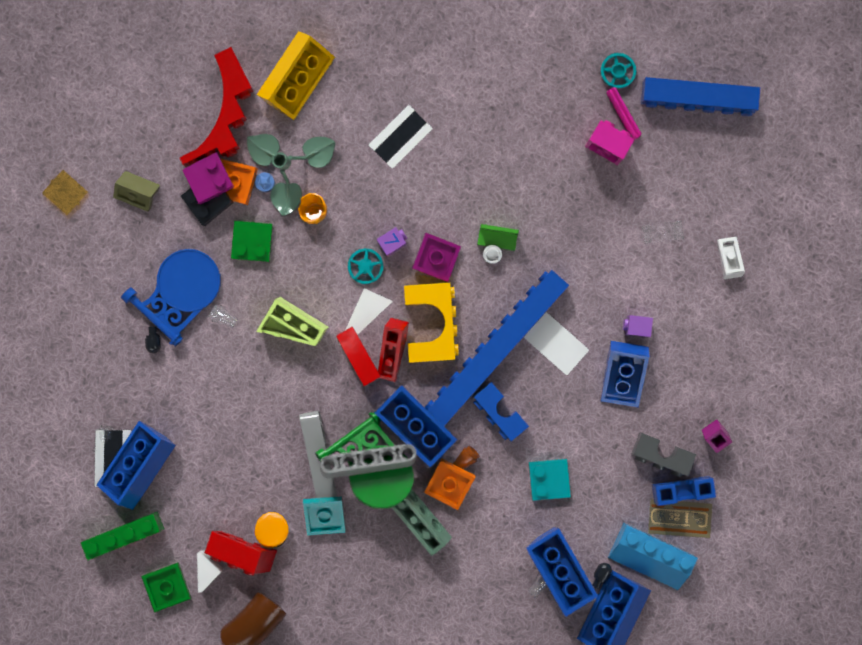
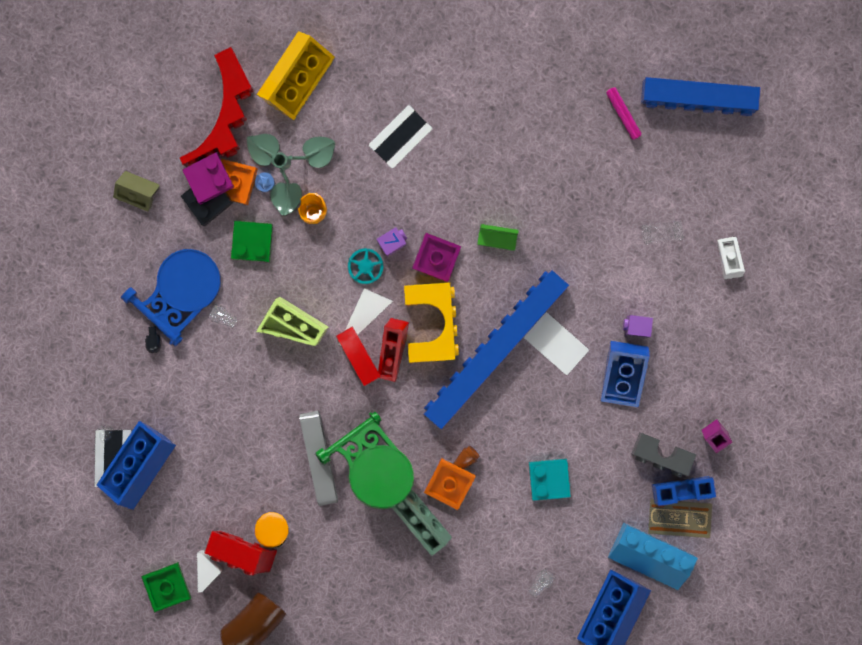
clear yellow piece [42,170,88,215] -> none
green brick [80,511,165,561] -> none
teal plate [303,496,346,536] -> none
light grey beam [320,444,416,478] -> none
blue slope [375,385,457,467] -> none
blue arch [473,382,529,441] -> none
white plate [483,245,502,264] -> none
blue slope [526,527,598,617] -> none
dark pink brick [585,120,635,165] -> none
black cylinder [592,562,612,589] -> none
teal wheel [600,53,636,89] -> none

